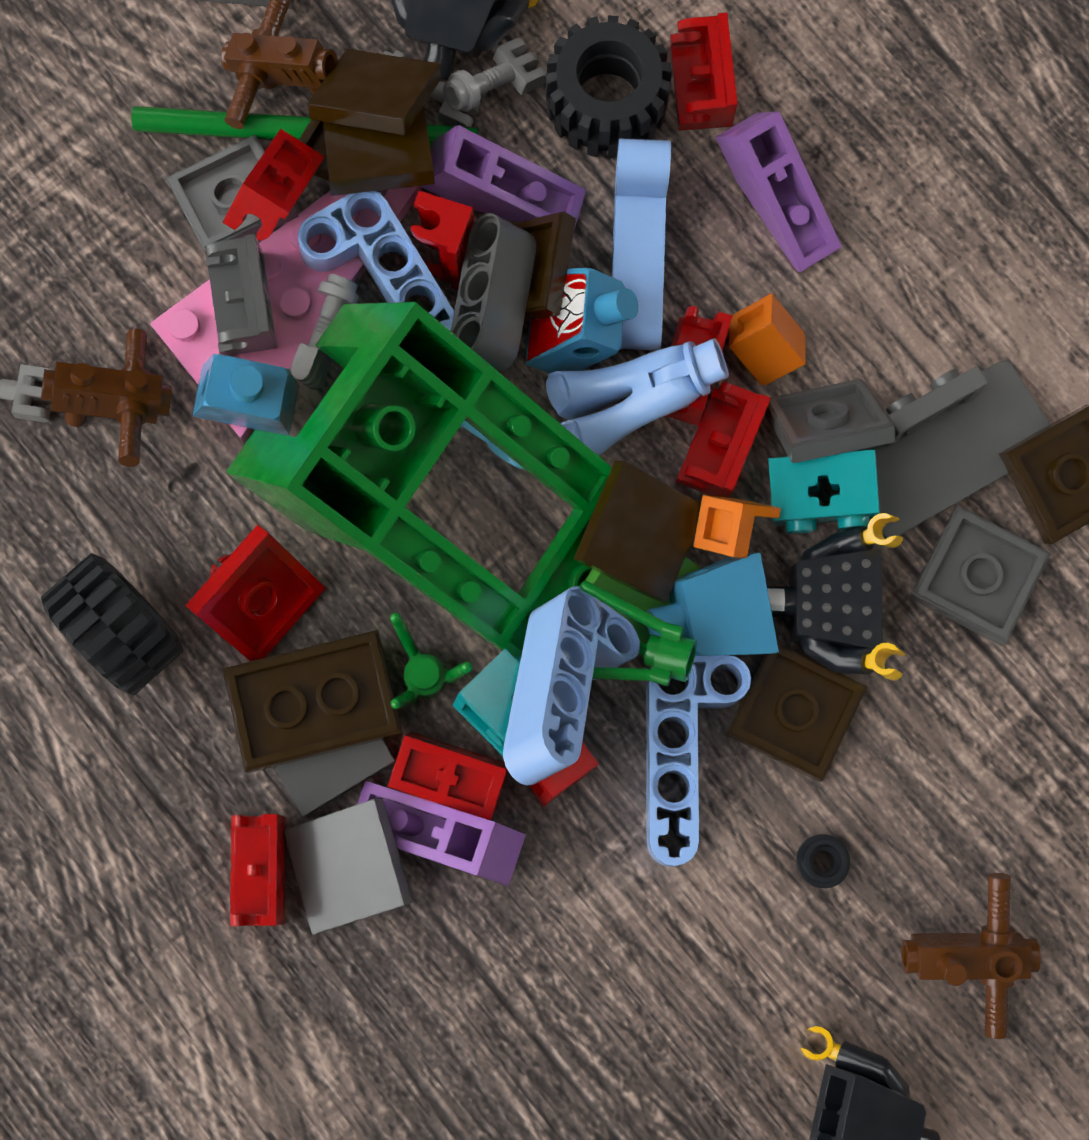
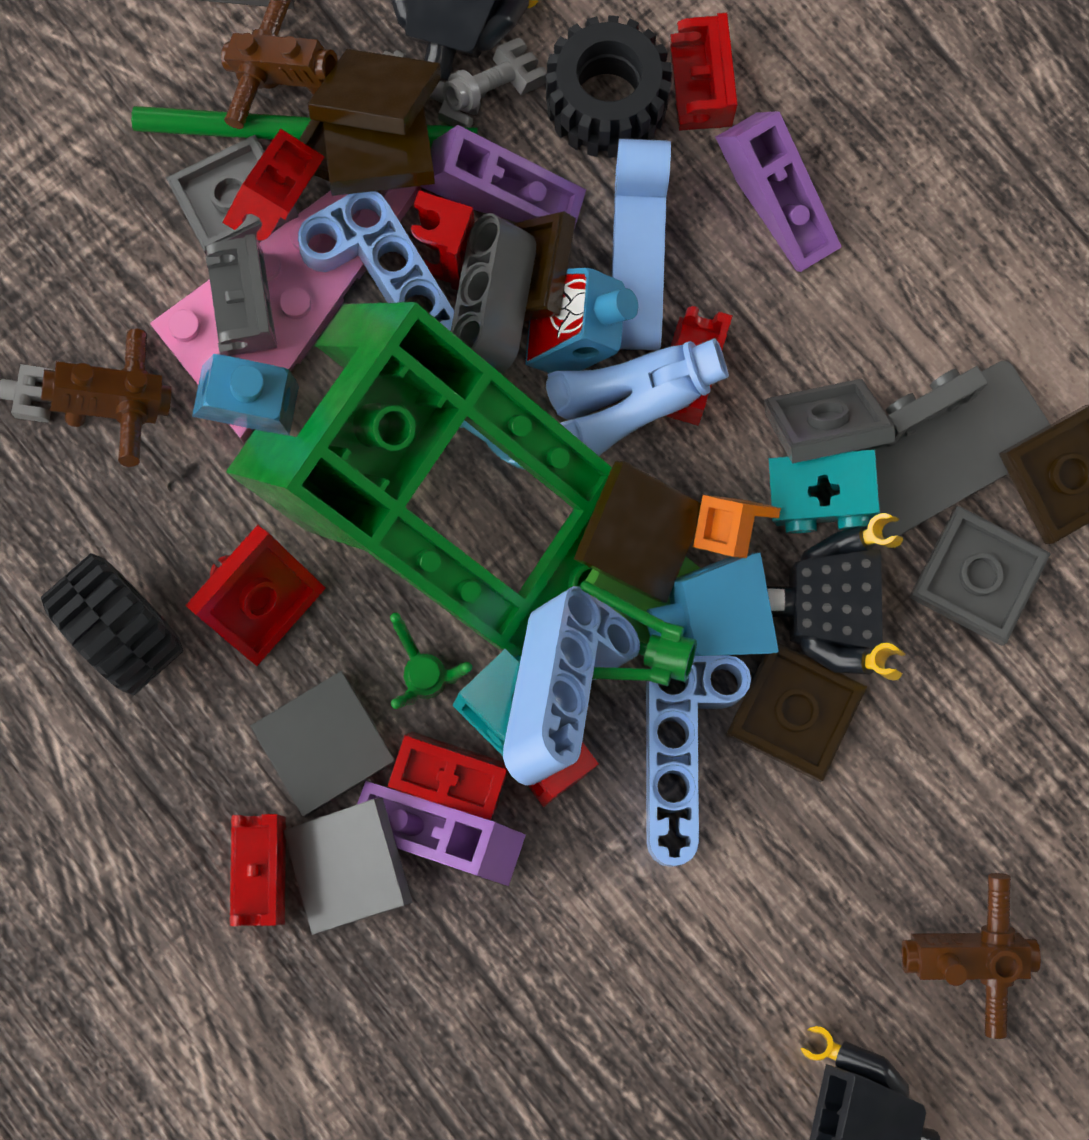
dark brown tile [222,630,403,773] -> none
light grey hinge [290,274,359,390] -> none
red hinge [676,382,771,498] -> none
orange panel [728,293,806,385] -> none
black plate [796,834,850,889] -> none

